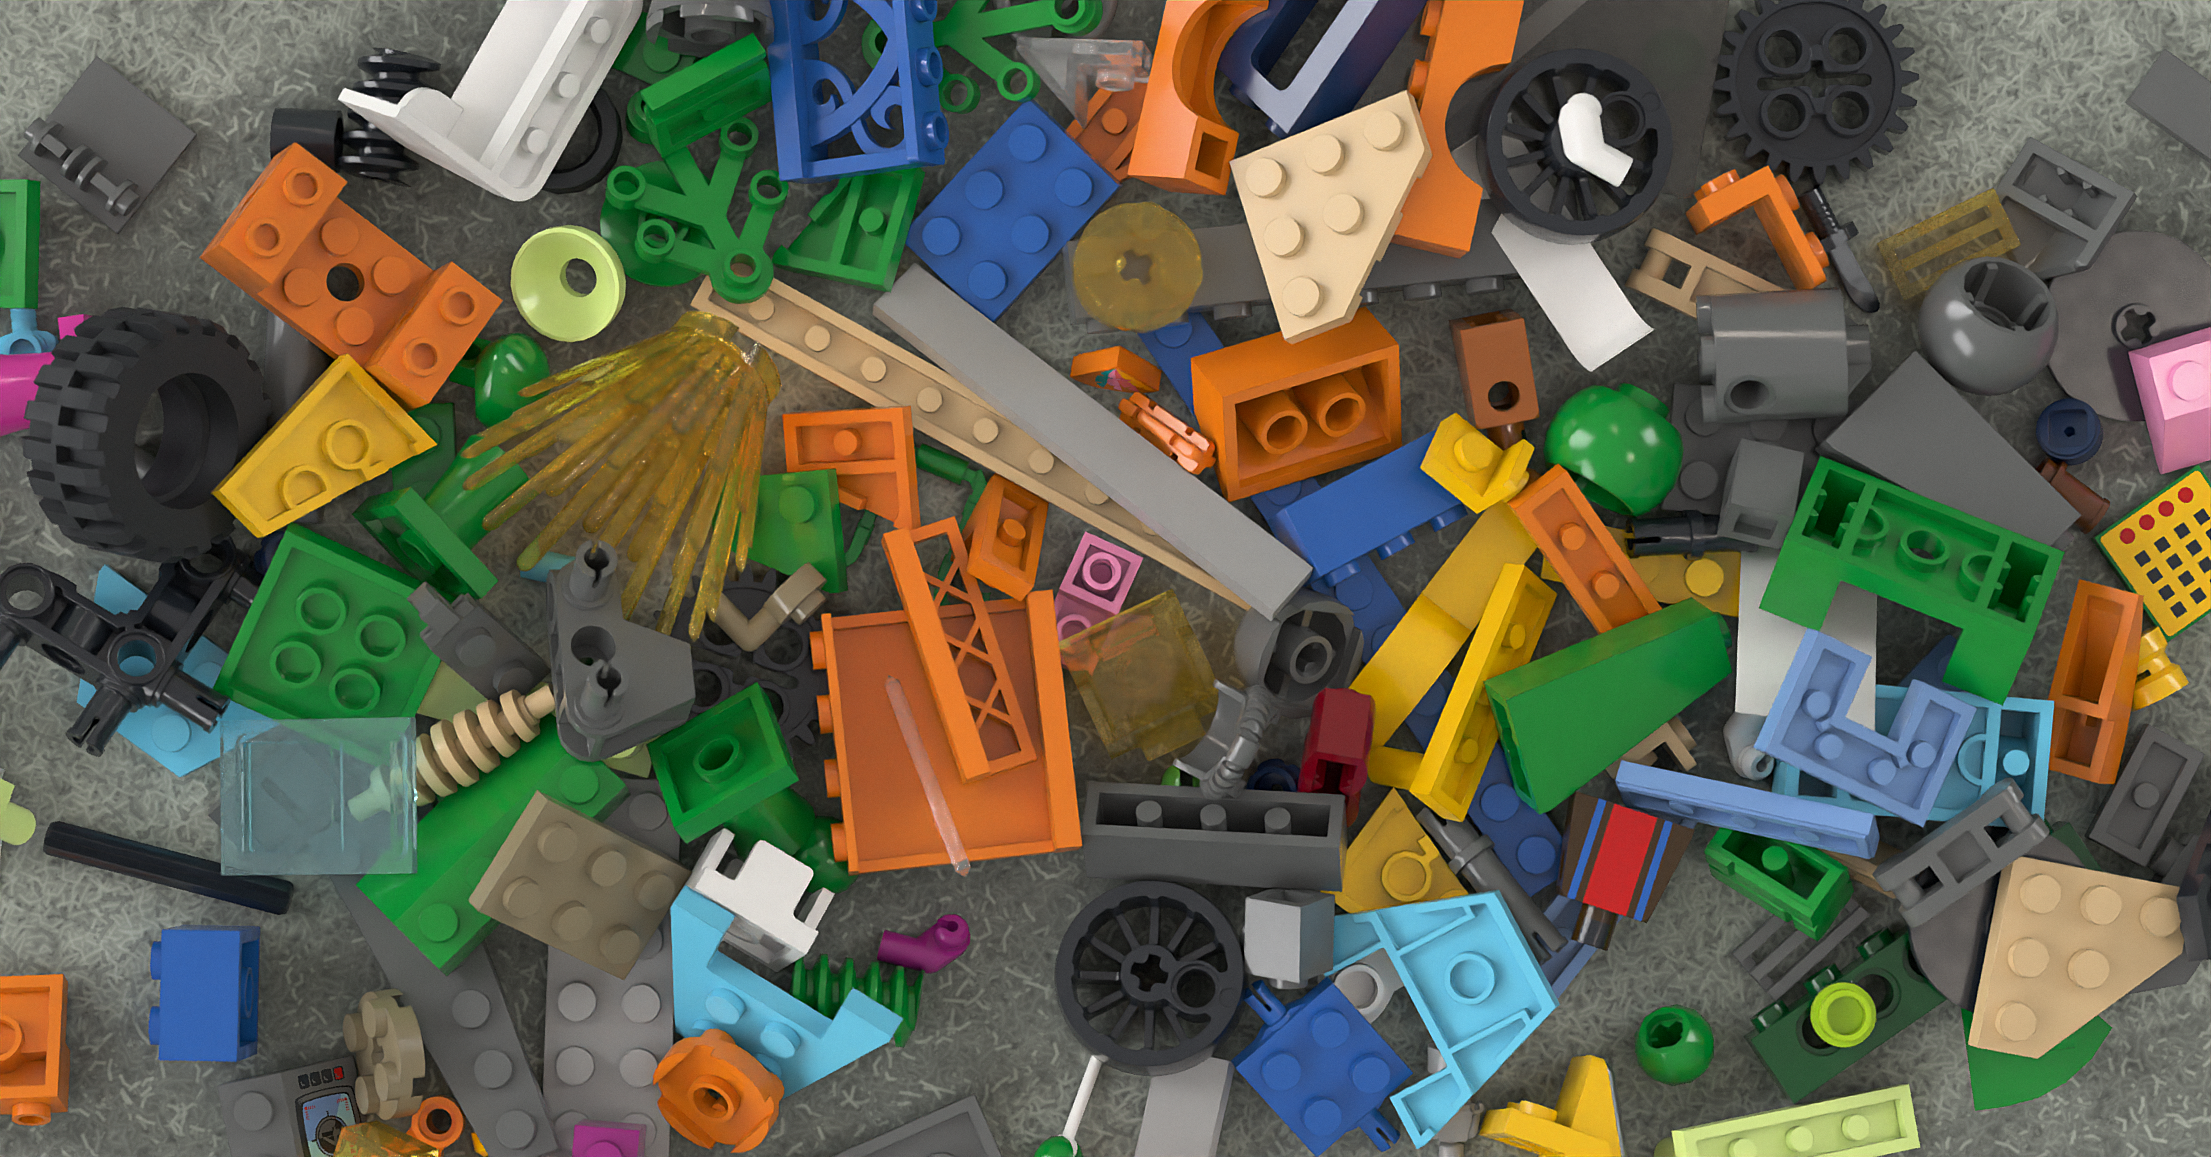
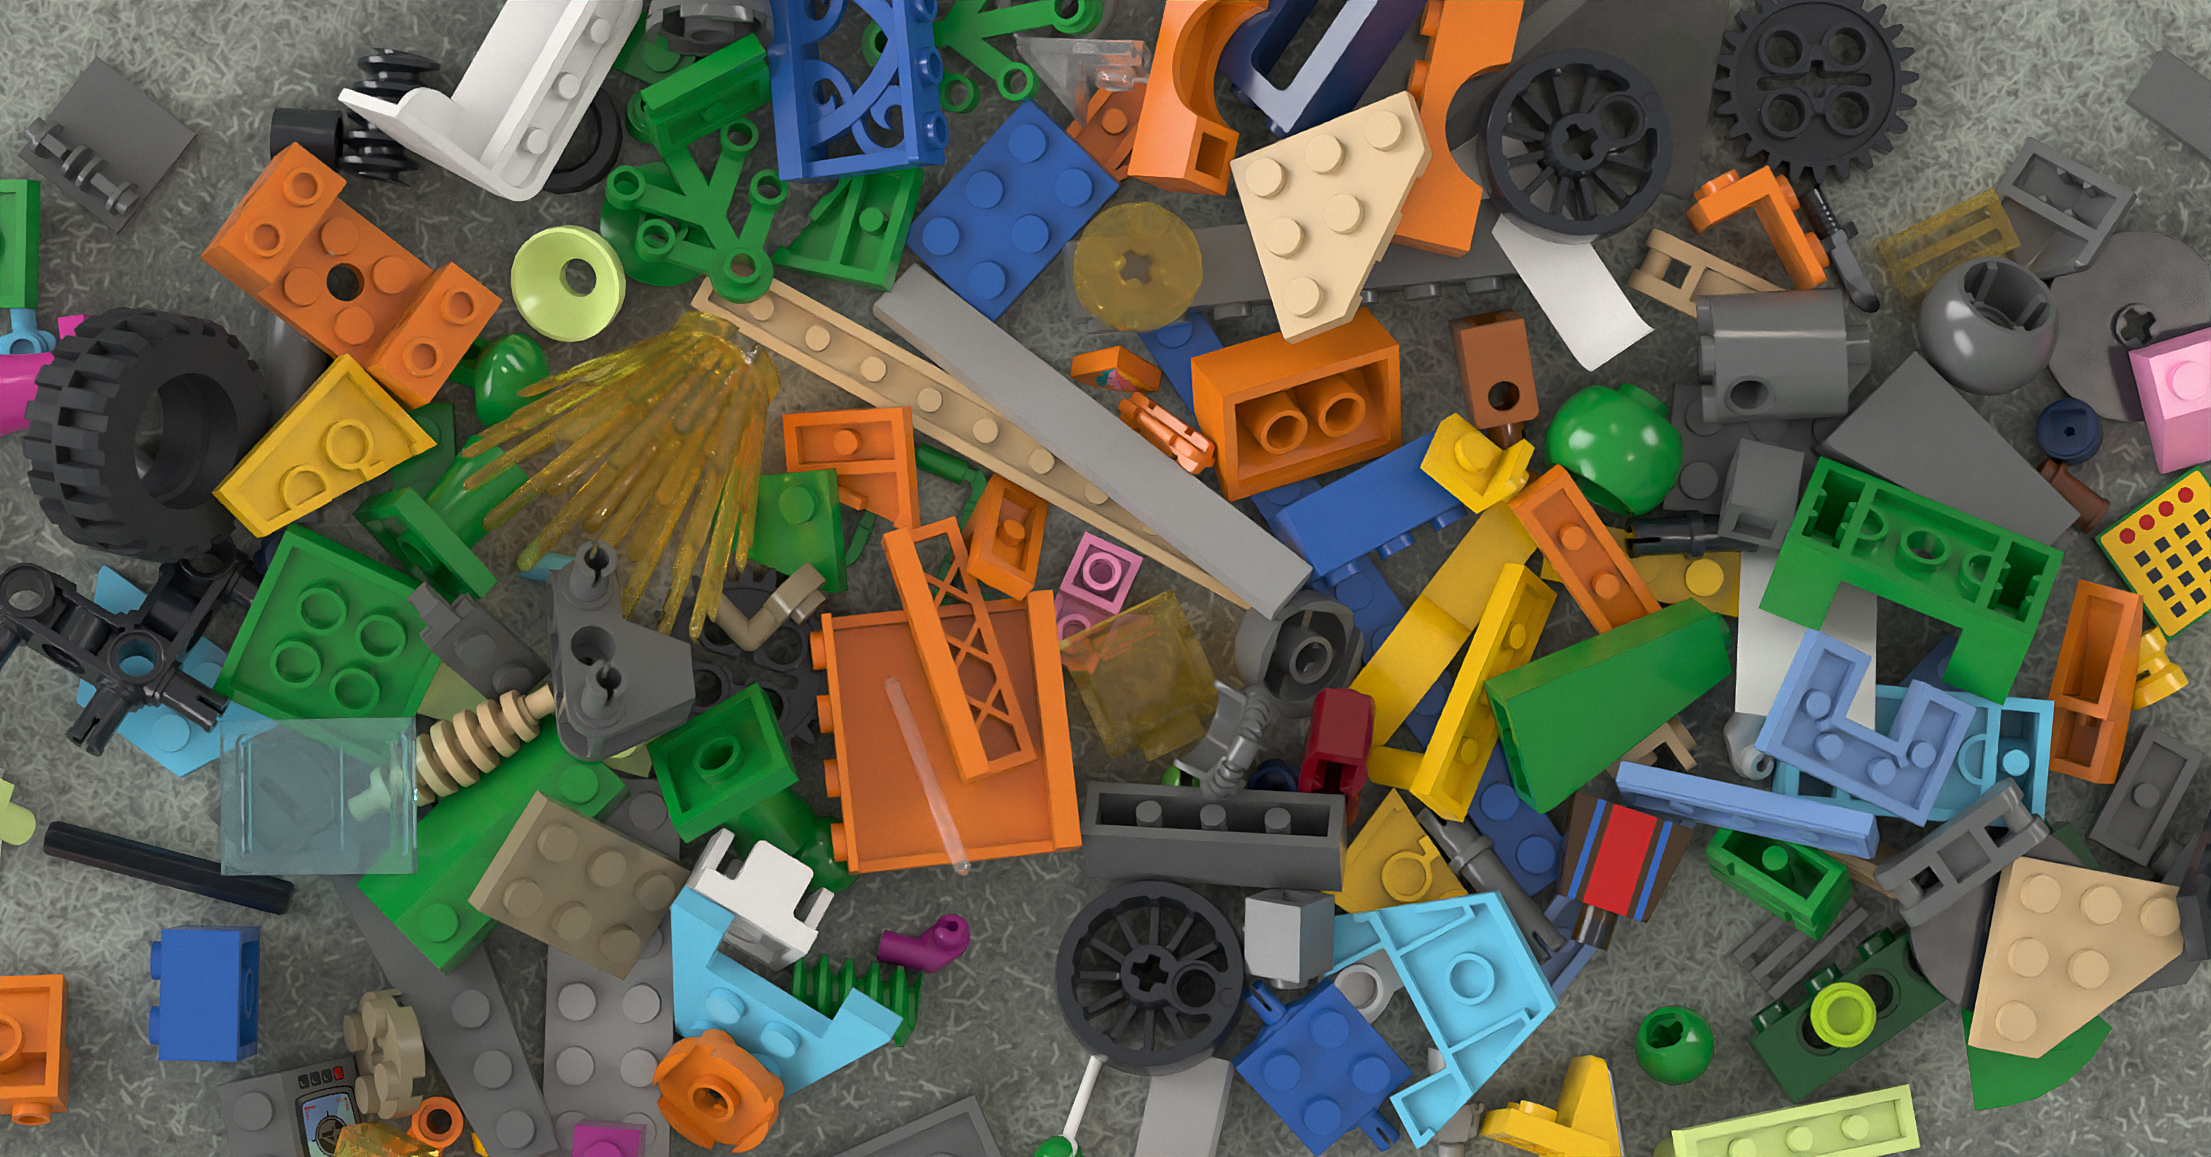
white arm [1558,93,1633,187] -> none

